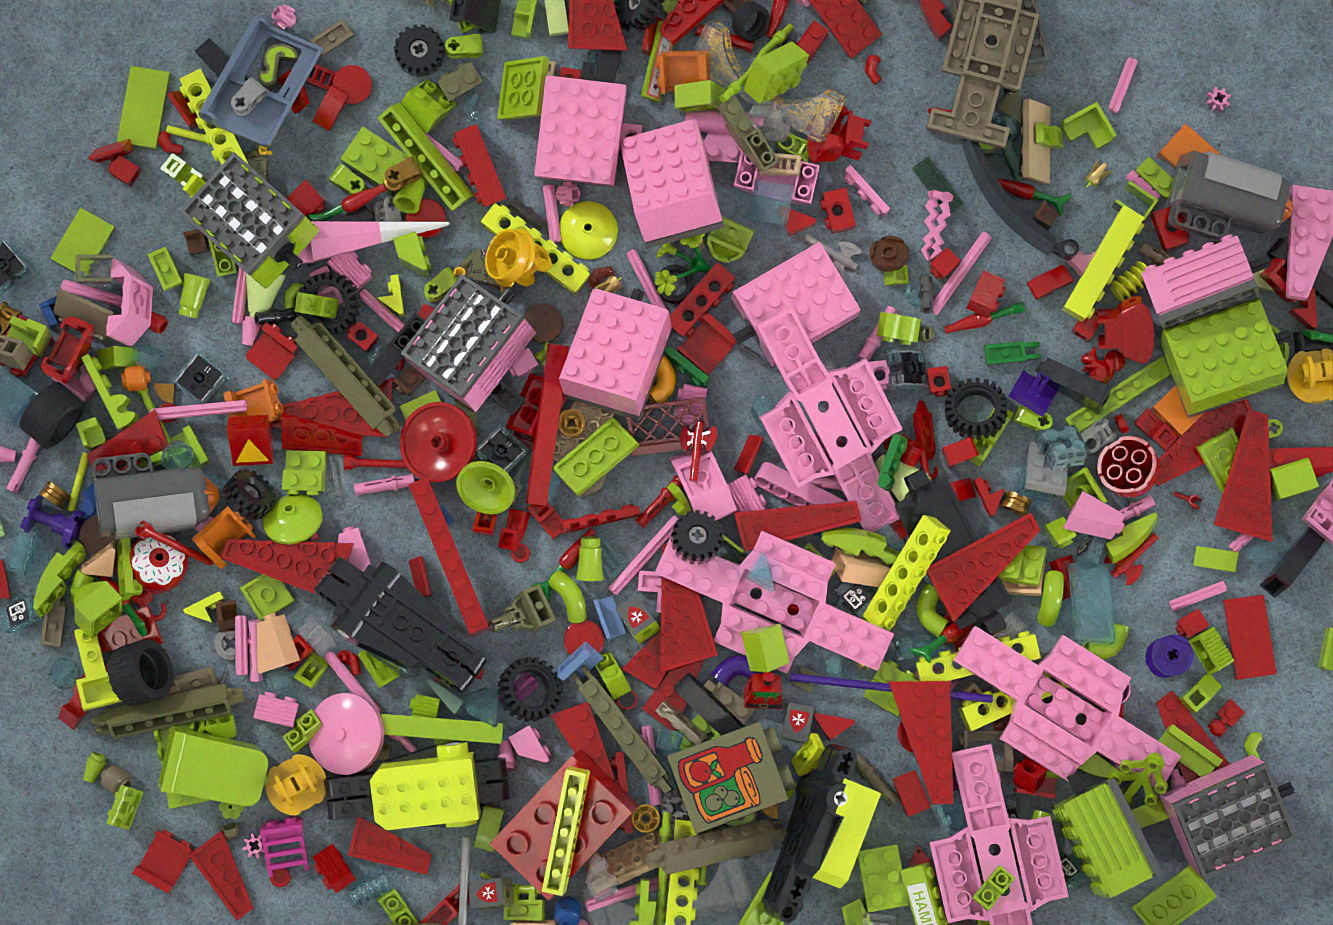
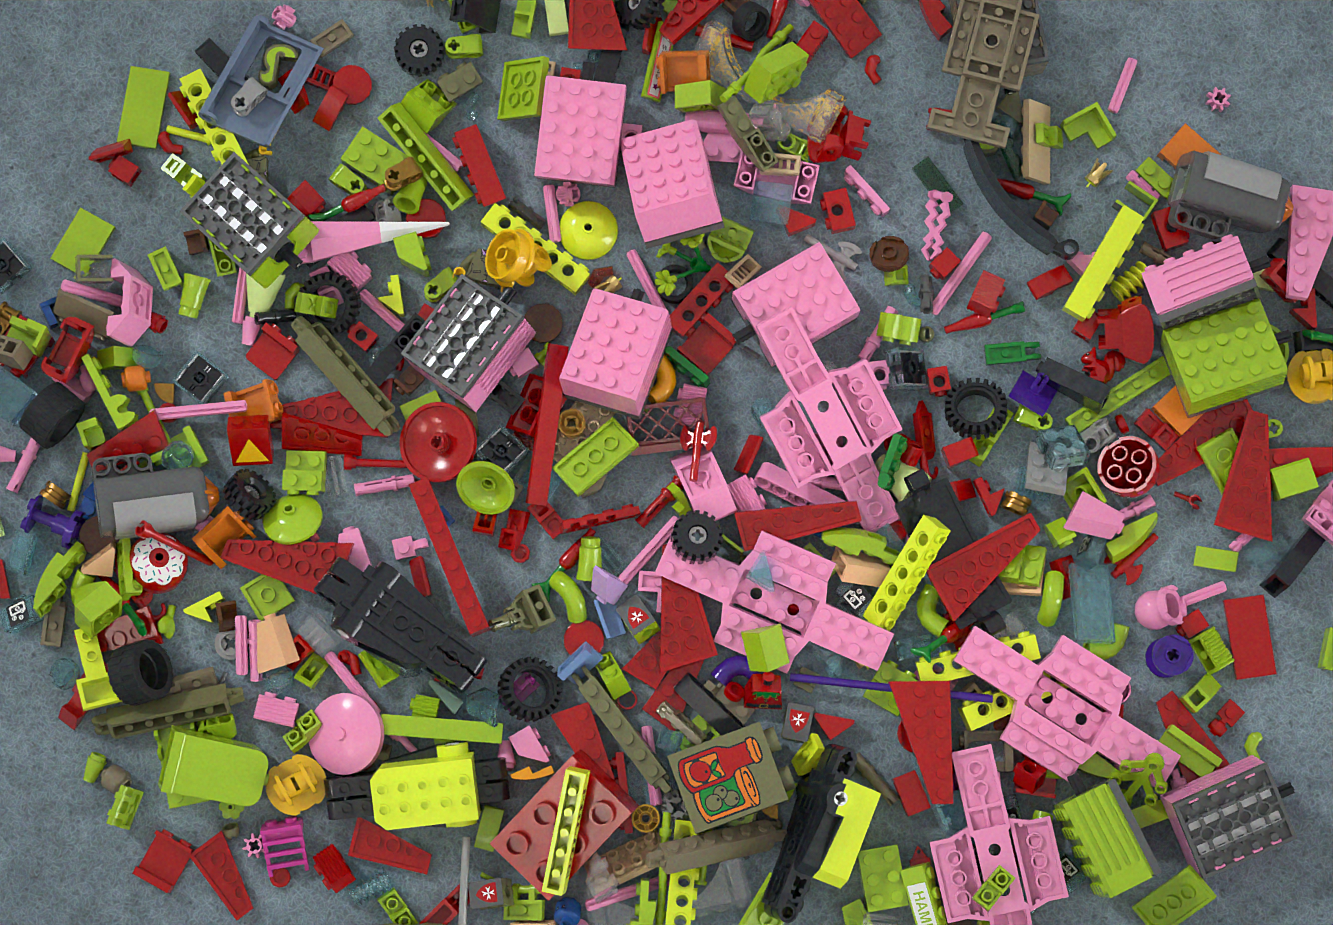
none -> lime rock [158,605,176,639]
none -> bright pink plate [392,536,429,560]
none -> light orange slope [511,766,555,780]
none -> lavender slope [591,565,628,605]
none -> tan slope [724,254,762,289]
none -> red tile [724,682,745,702]
none -> bright pink tile [1135,585,1187,630]

